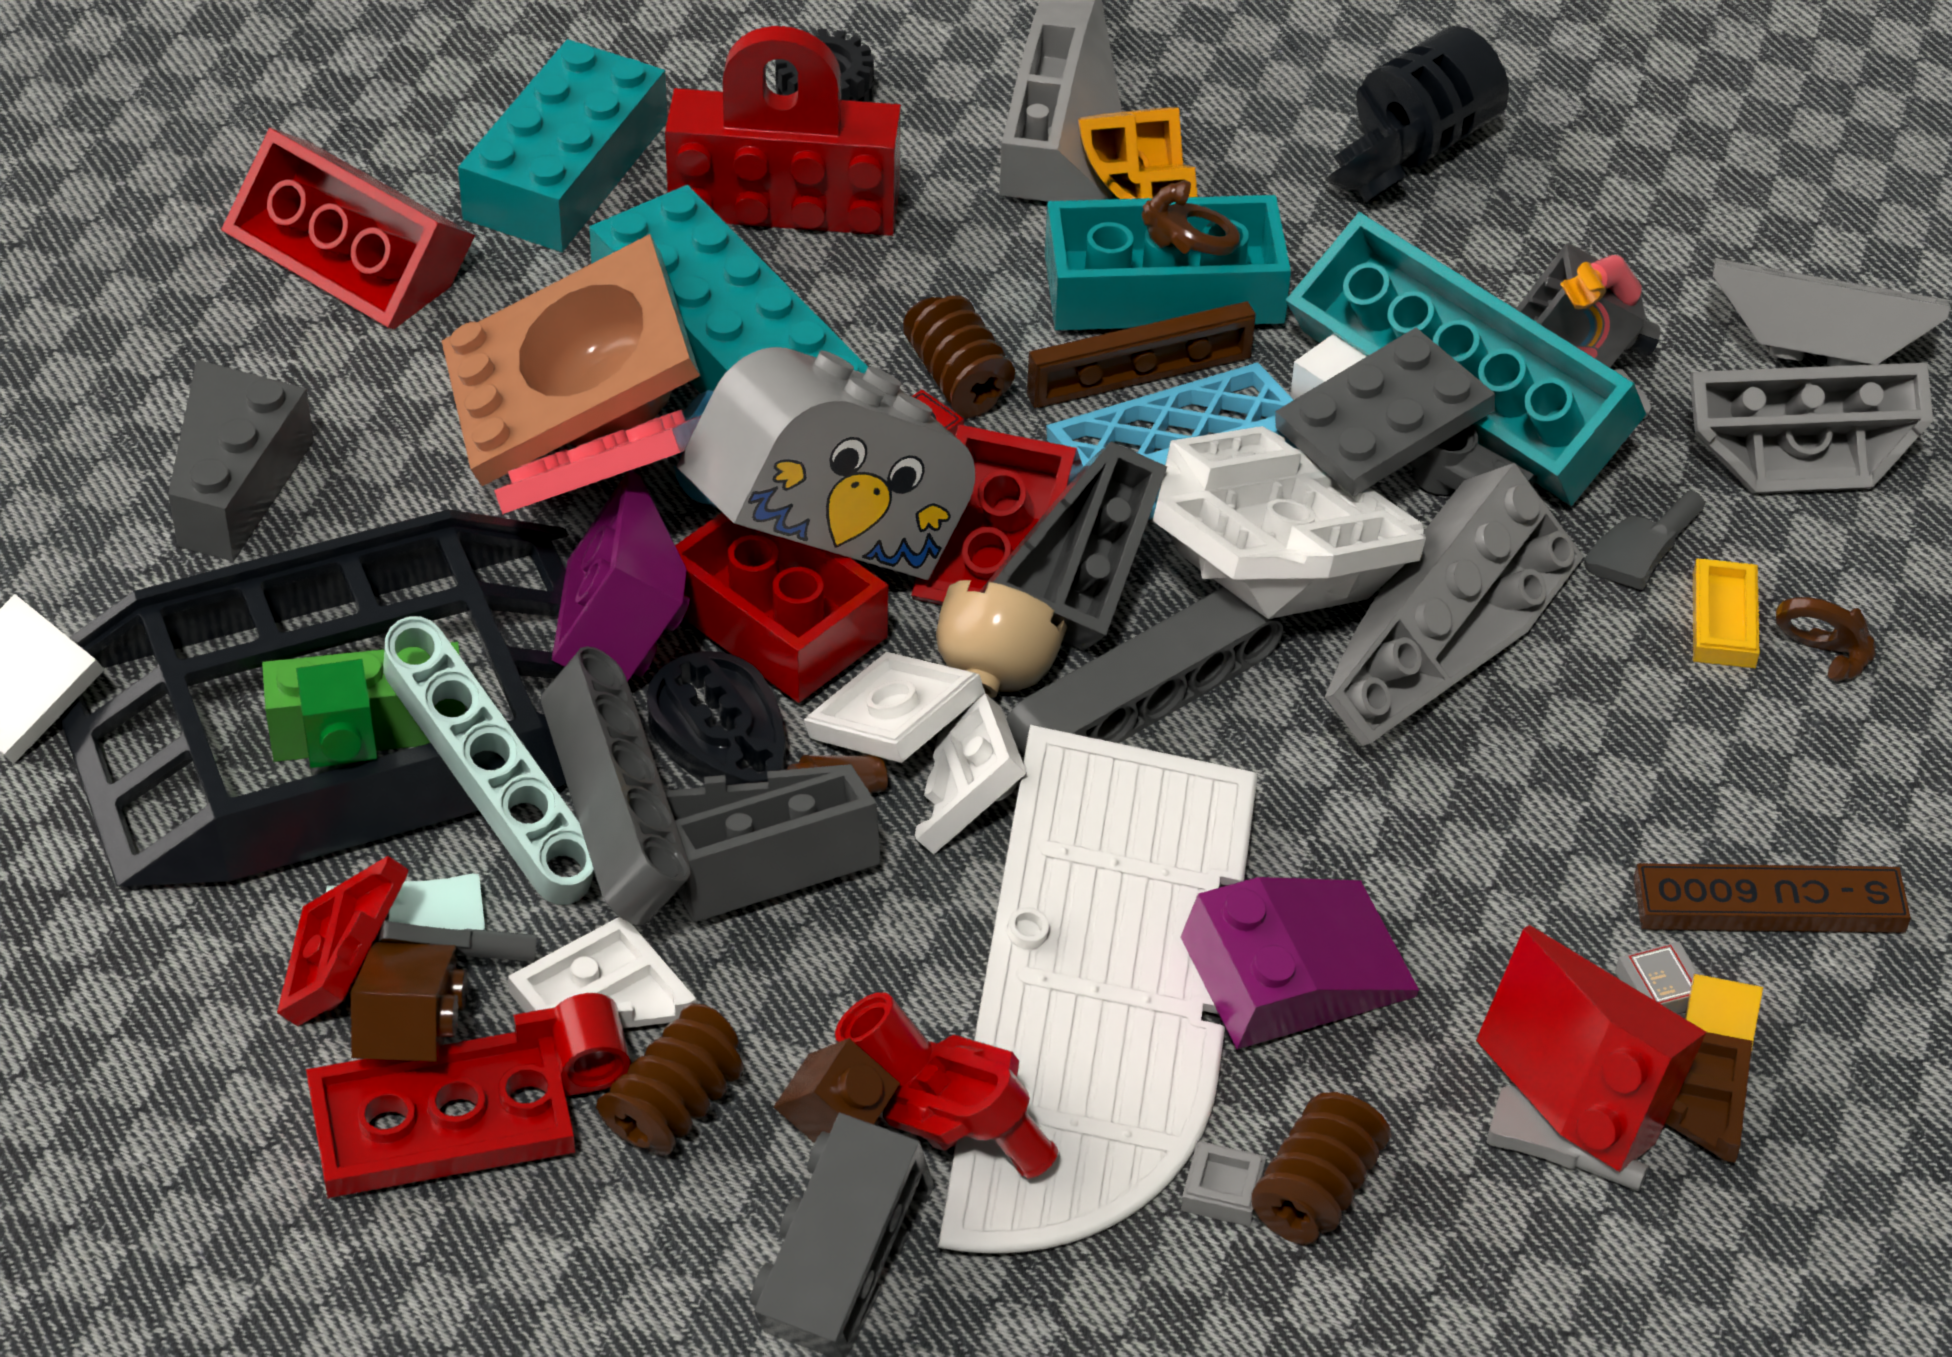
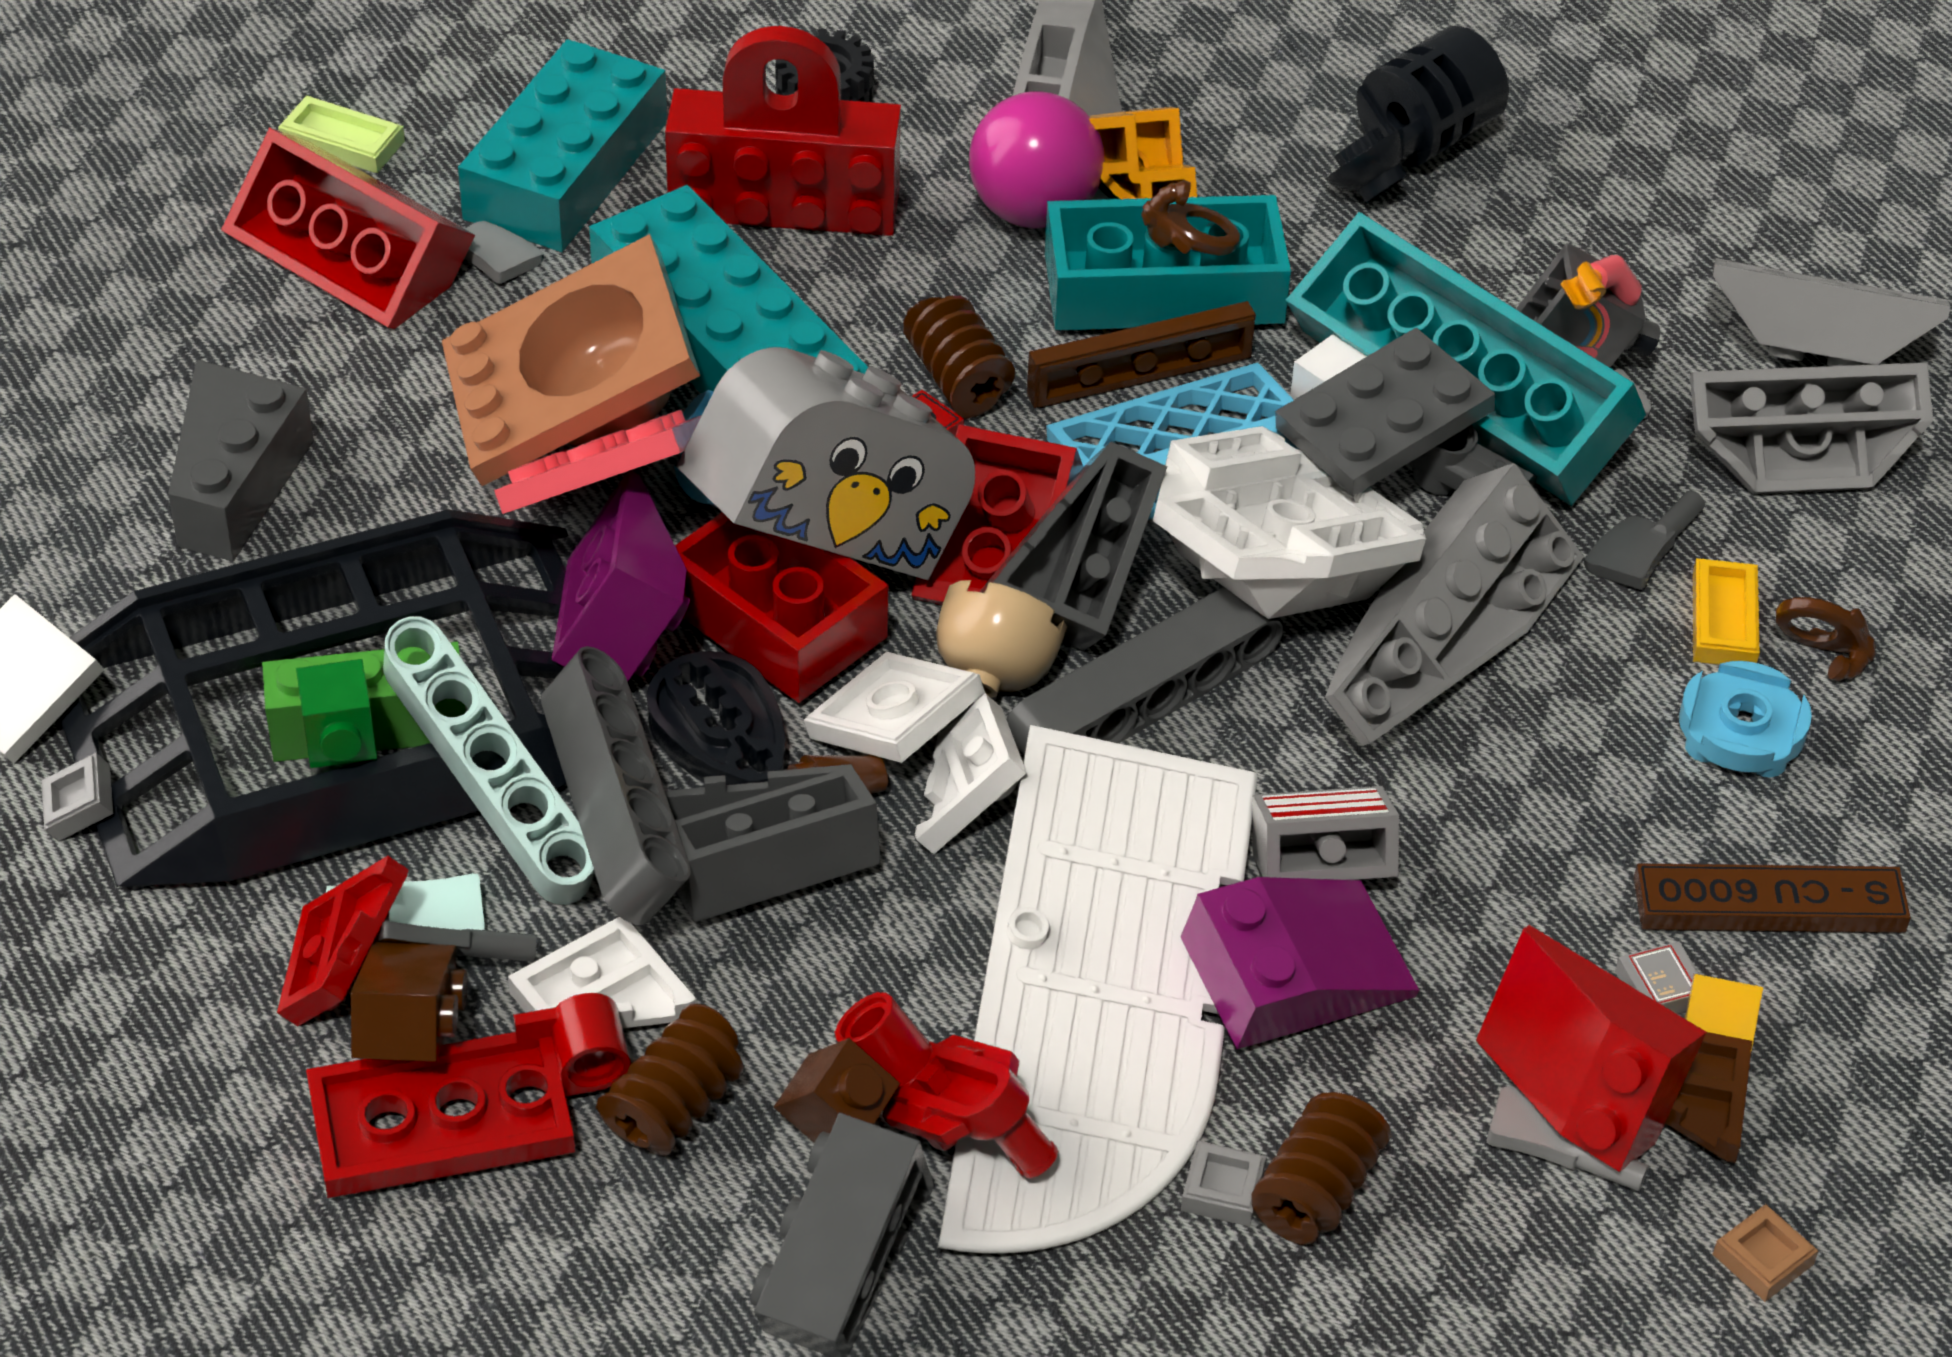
none -> light grey tile [42,753,113,841]
none -> yellowish green tile [278,96,405,173]
none -> light grey piece [423,205,542,284]
none -> dark pink piece [969,91,1105,228]
none -> light grey brick [1252,786,1399,880]
none -> medium azure plate [1679,661,1812,778]
none -> medium nougat tile [1713,1204,1818,1302]

